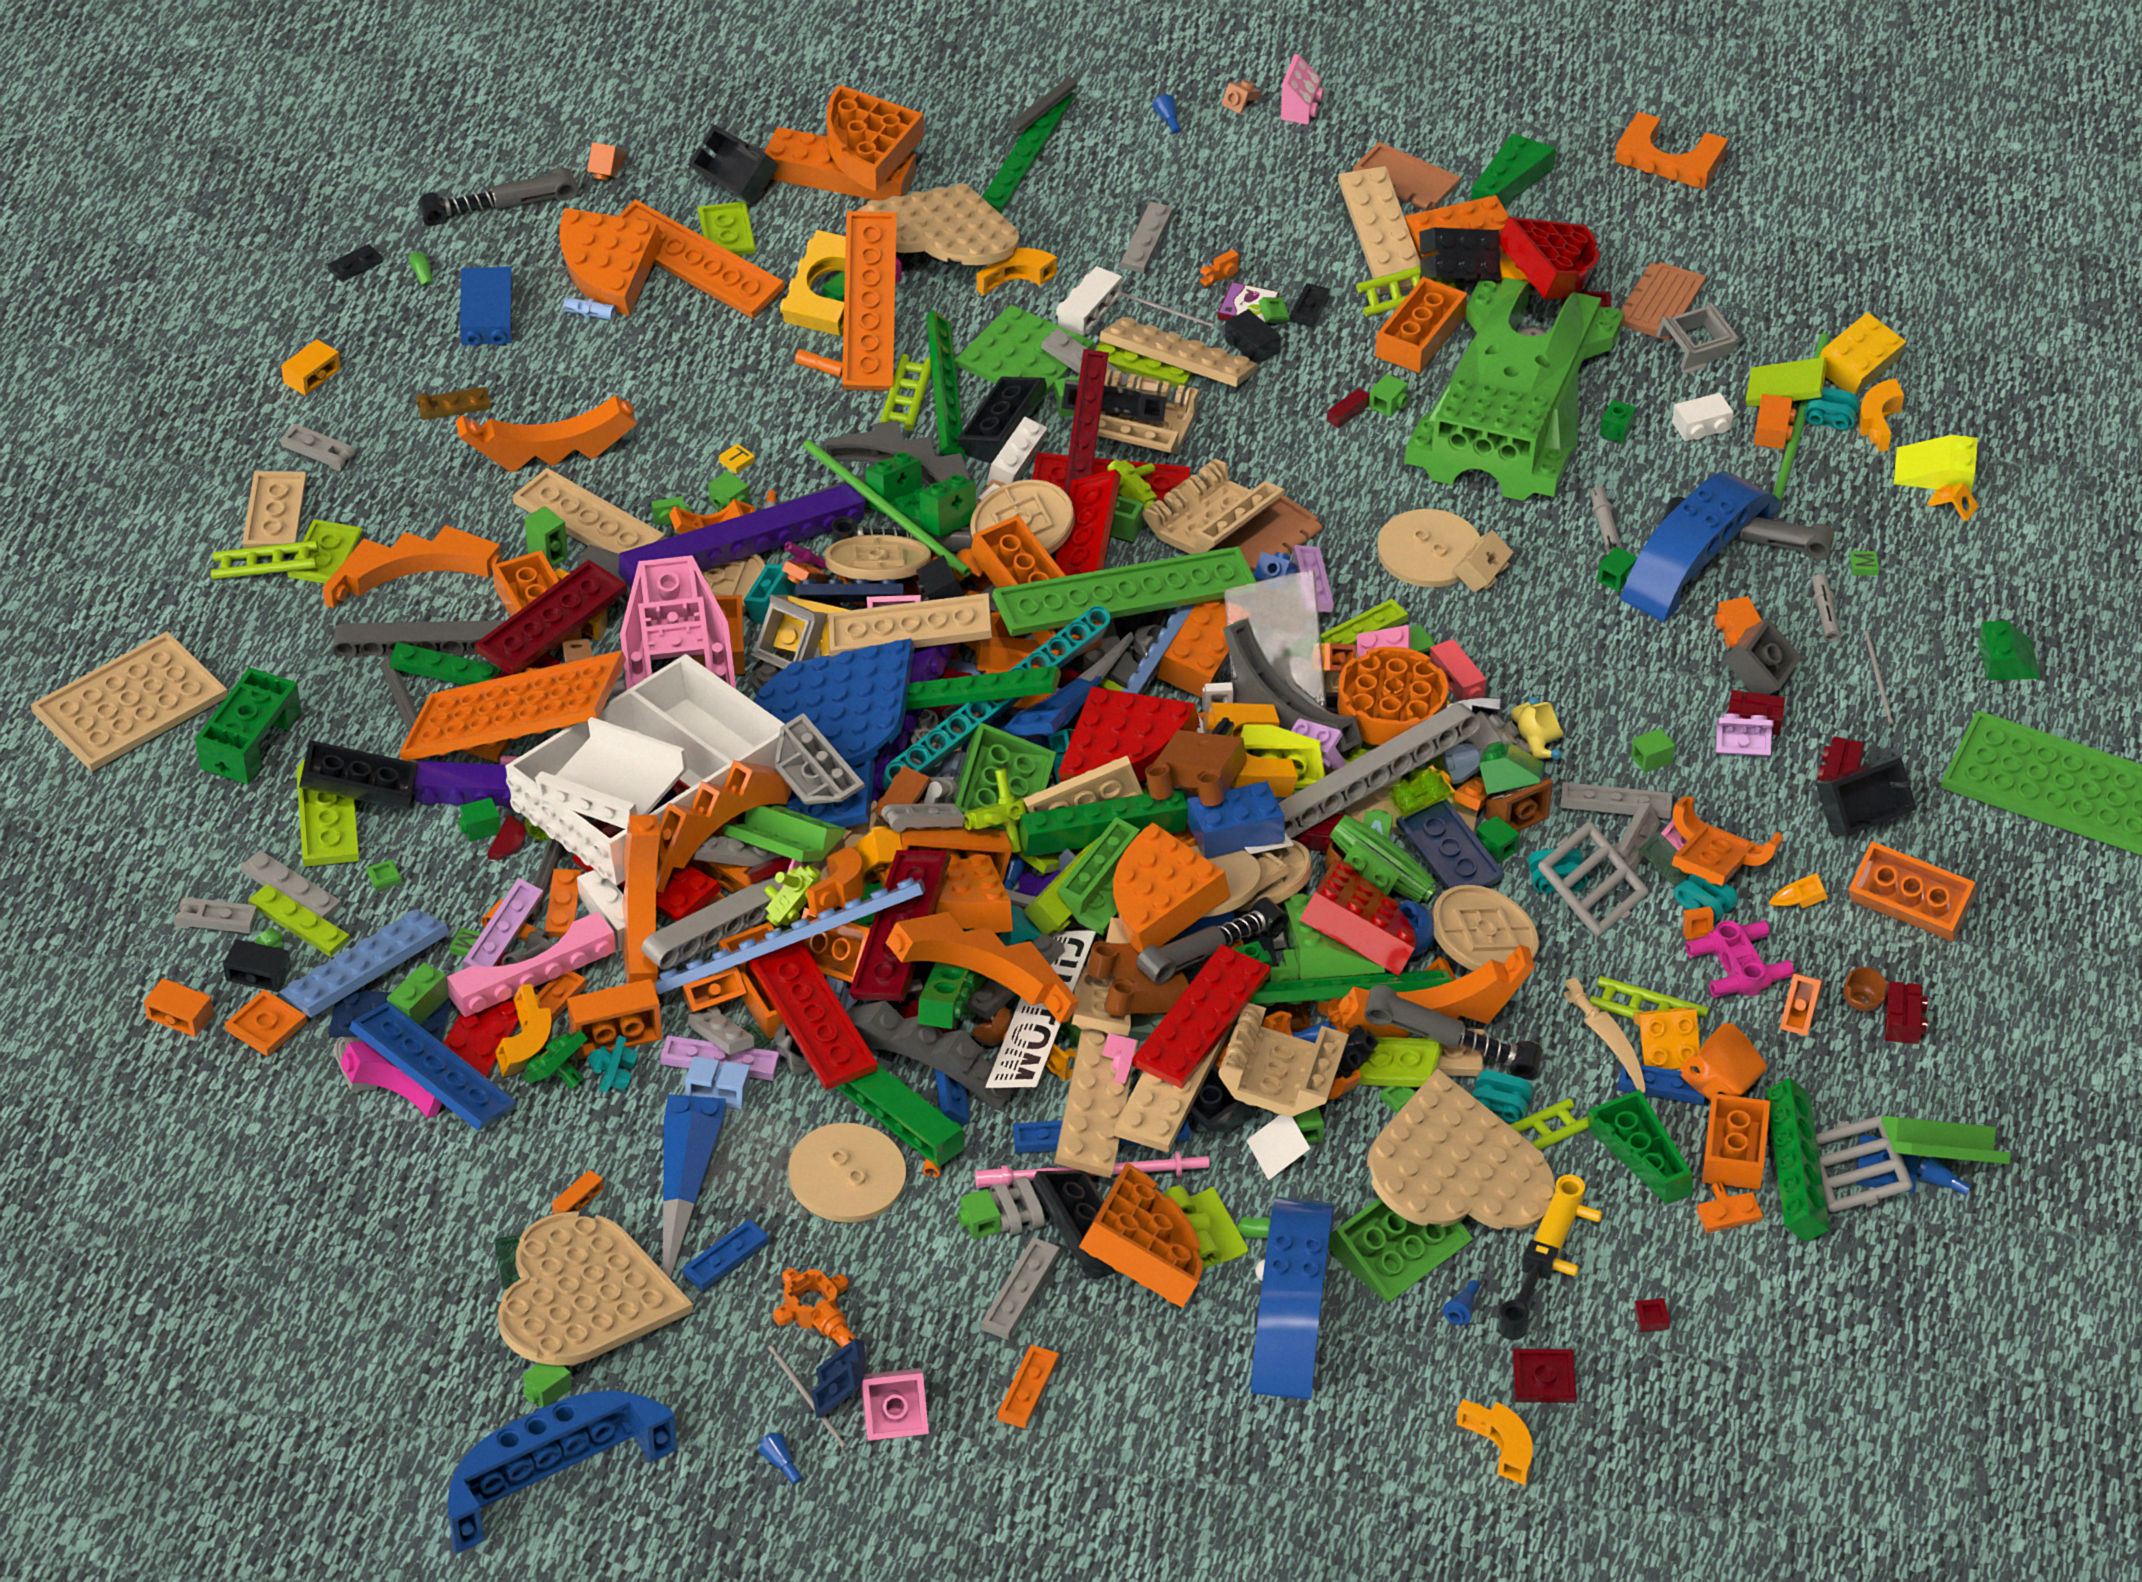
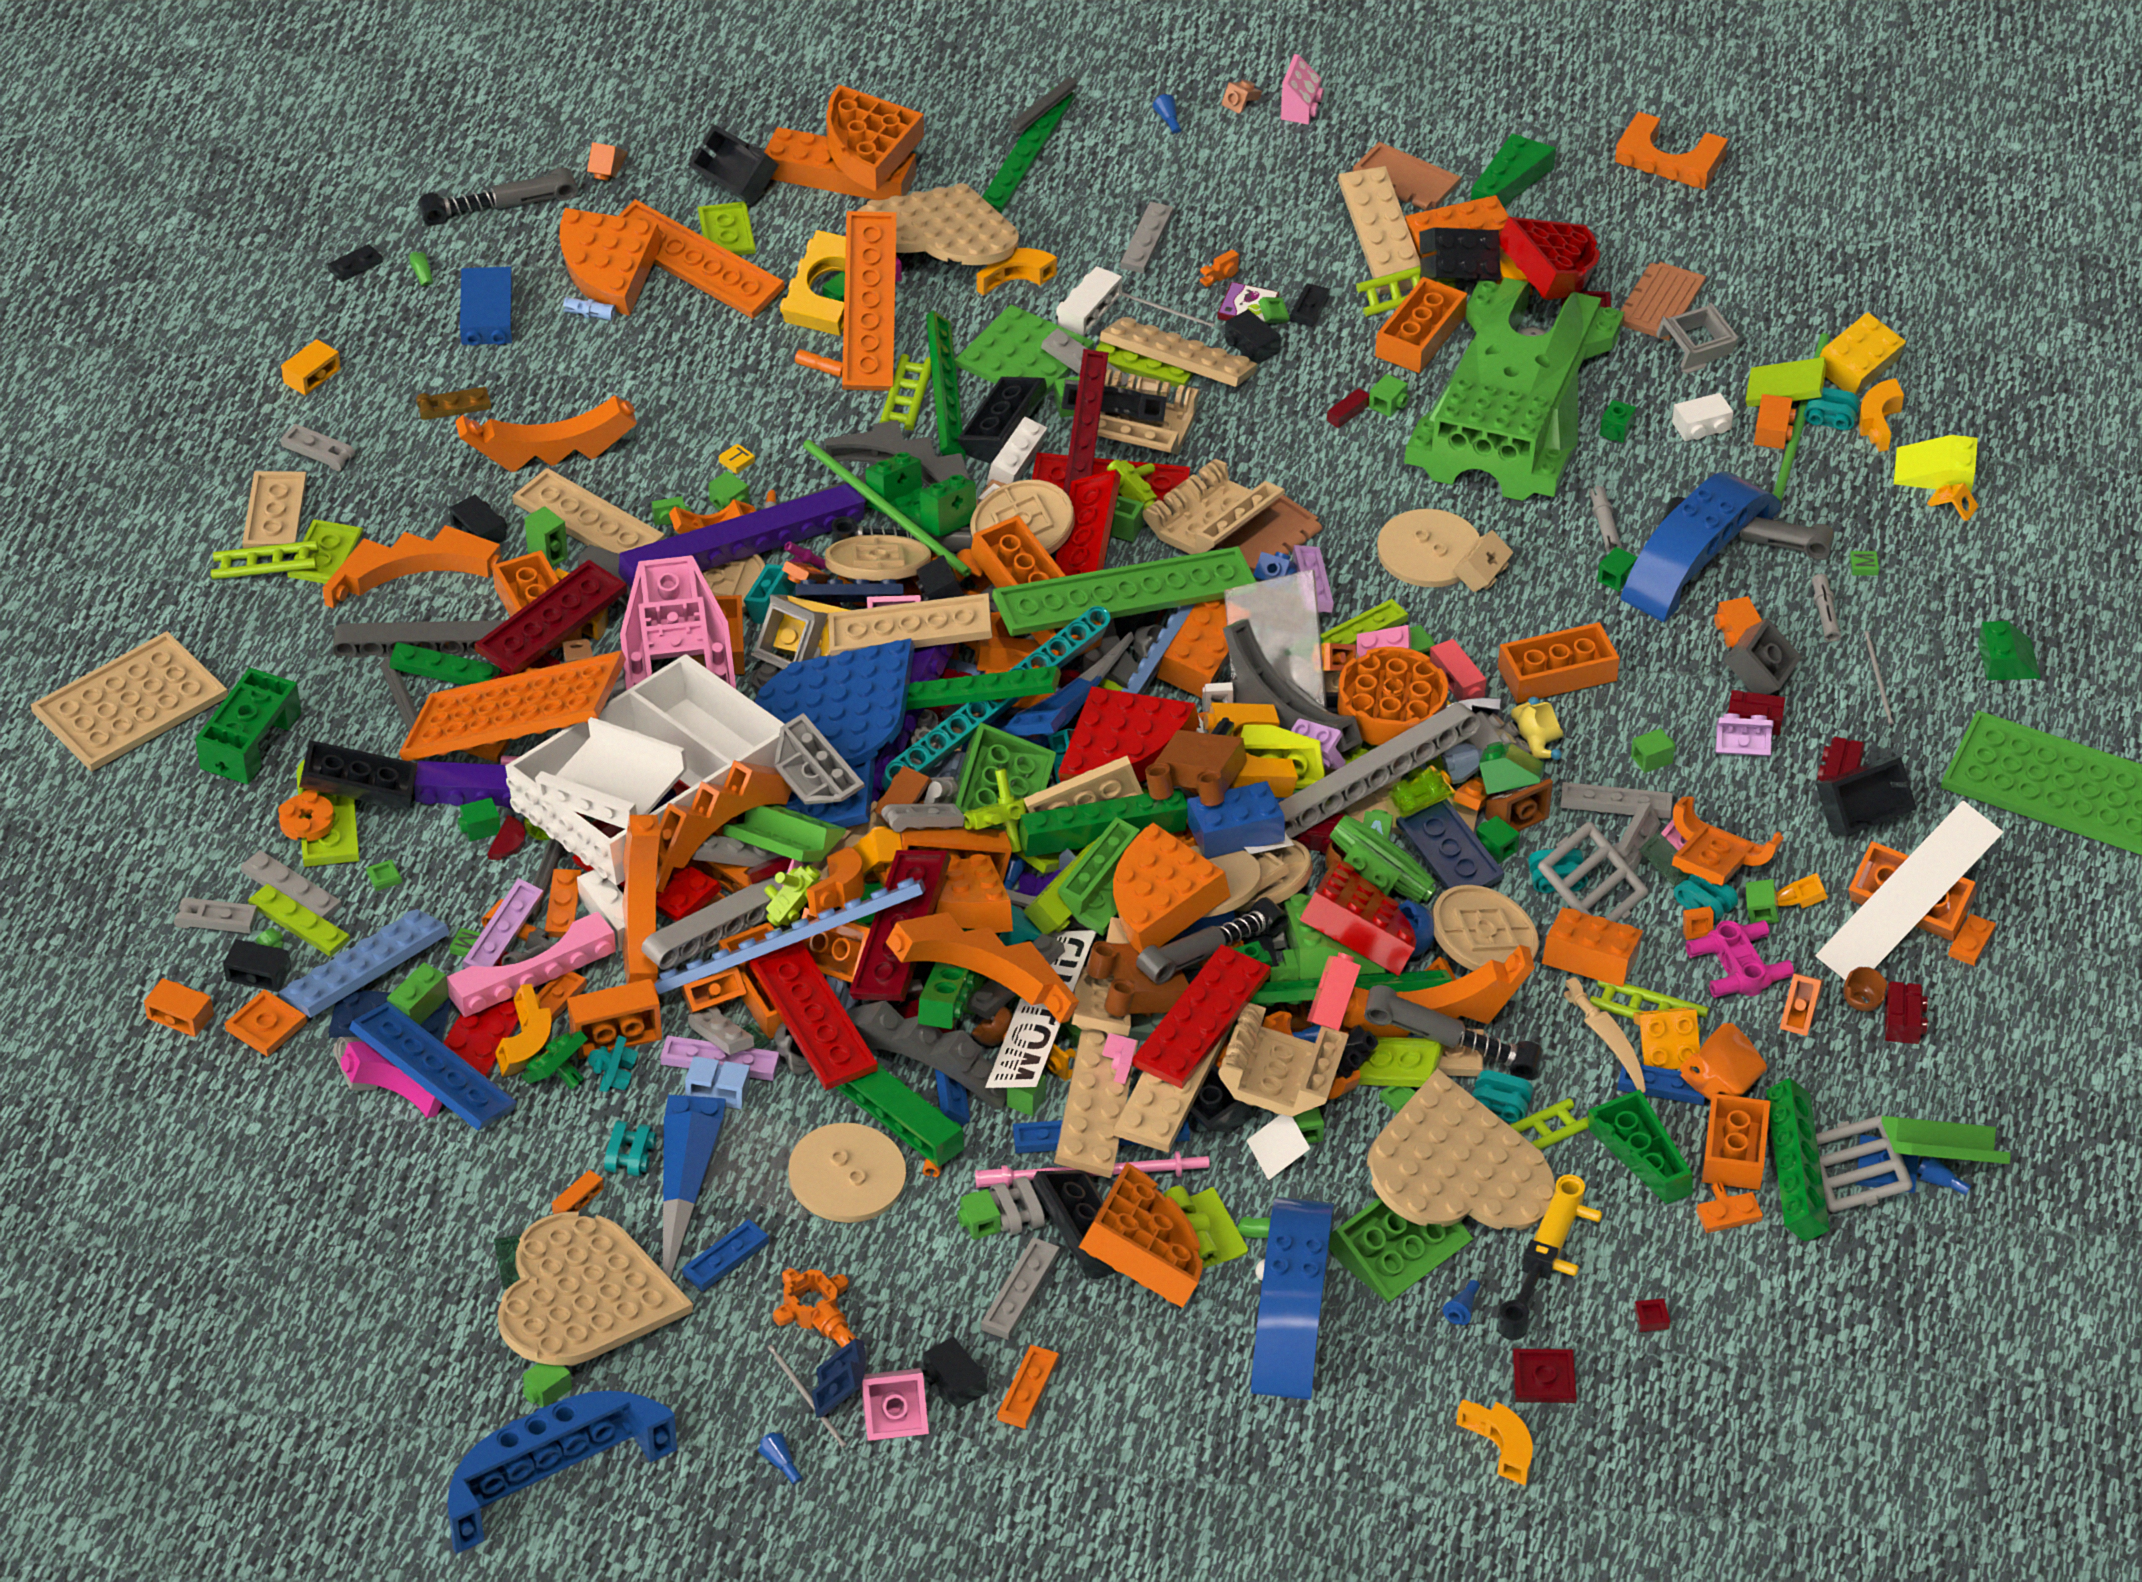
none -> orange plate [278,790,335,841]
none -> black brick [449,494,507,544]
none -> teal brick [604,1120,657,1177]
none -> black brick [922,1336,987,1410]
none -> bright green brick [1007,1074,1046,1117]
none -> coral brick [1307,952,1361,1031]
none -> orange brick [1498,622,1620,704]
none -> orange brick [1542,907,1643,987]
none -> bright green brick [1746,879,1779,924]
none -> white sticker [1815,800,2003,981]
none -> orange plate [1948,913,1996,966]

